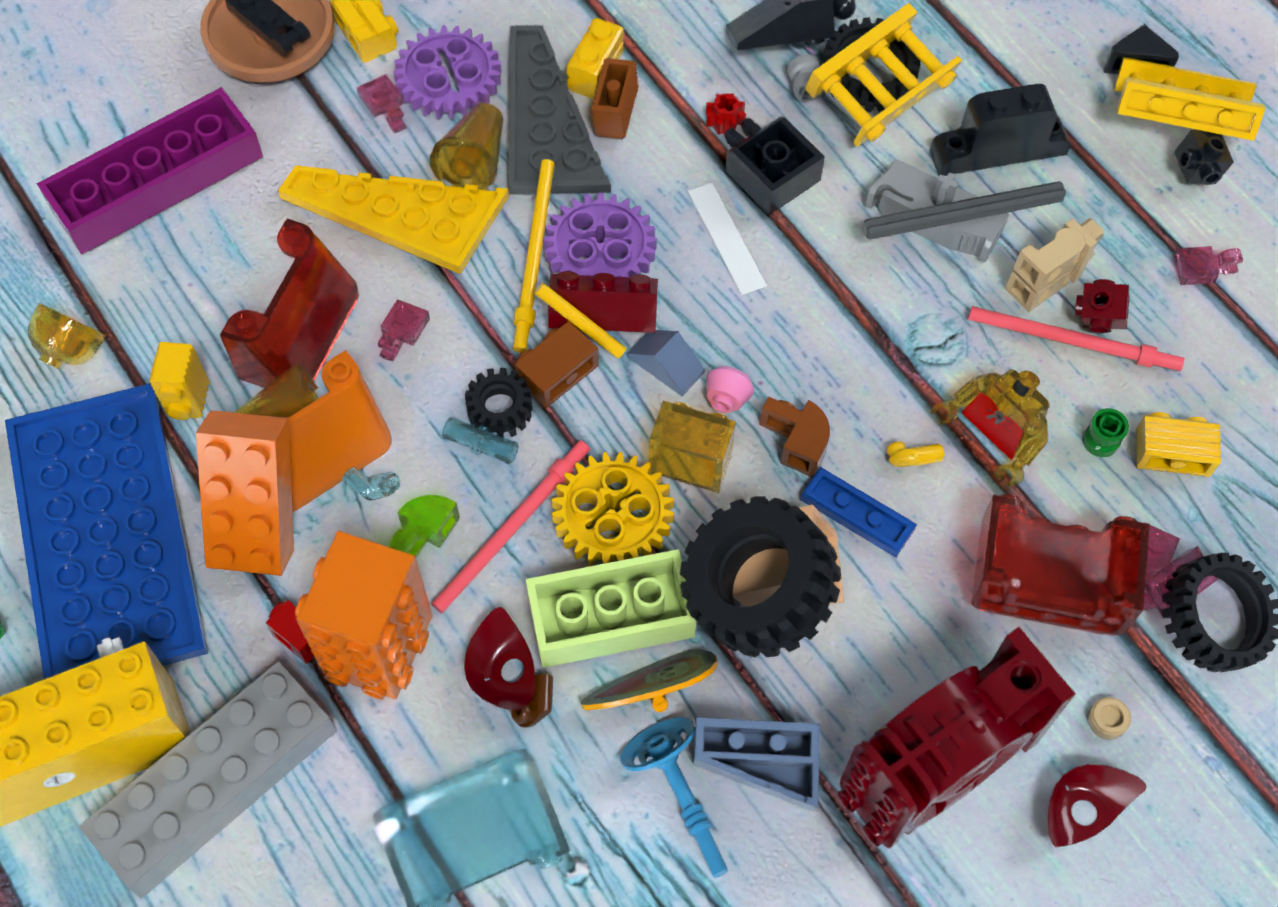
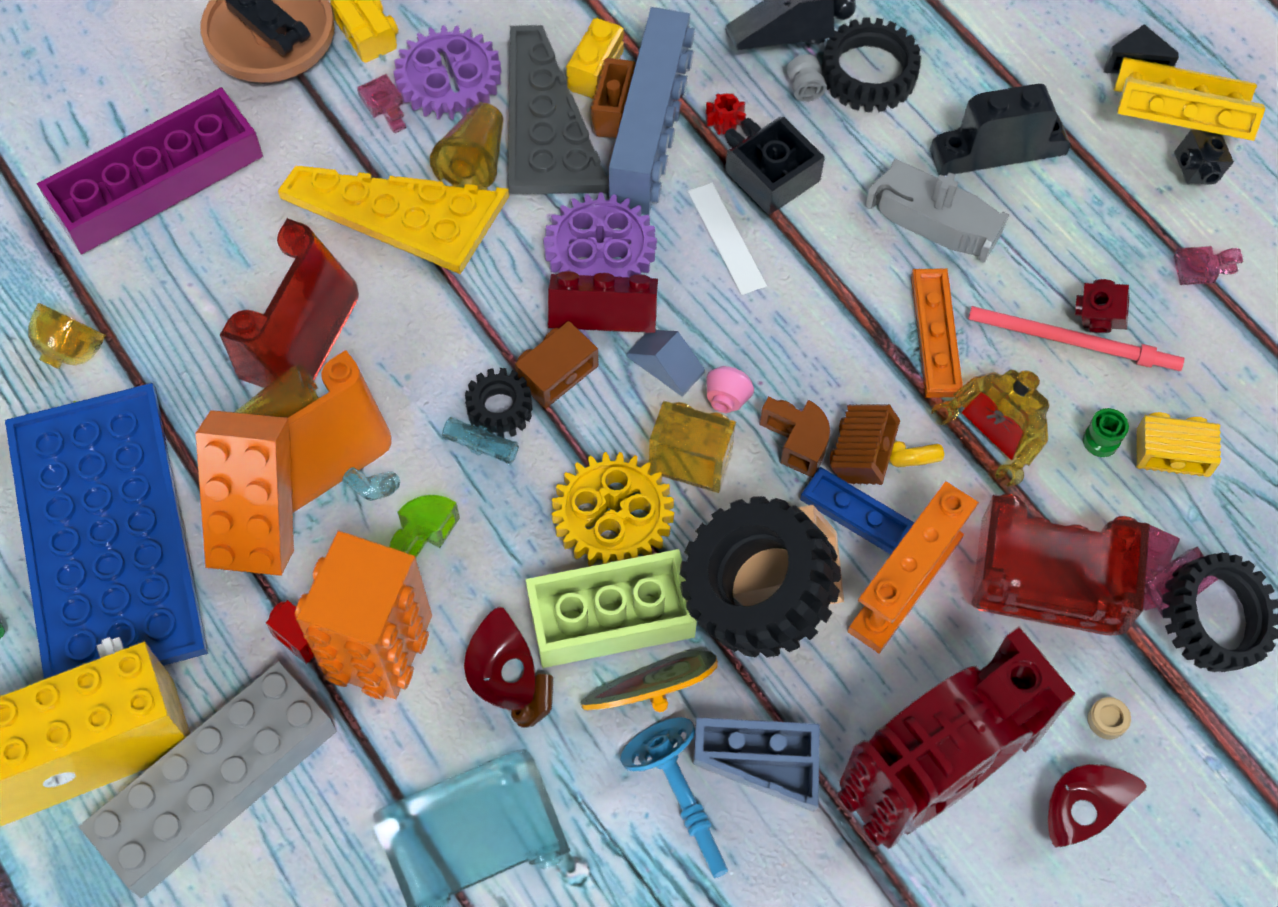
yellow brick [149,342,210,420] -> none
clear pink plate [377,299,430,362] -> none
coral bar [431,440,590,614] -> none
yellow bar [512,159,555,353] -> none
yellow bar [534,282,626,359] -> none
yellow fence [805,3,962,147] -> none
dark grey axle [863,181,1066,240] -> none
tan hips [1005,218,1104,312] -> none
none -> sand blue brick [609,7,695,215]
none -> dark orange brick [830,404,900,485]
none -> orange fence [847,481,979,654]
none -> orange tile [911,268,963,398]

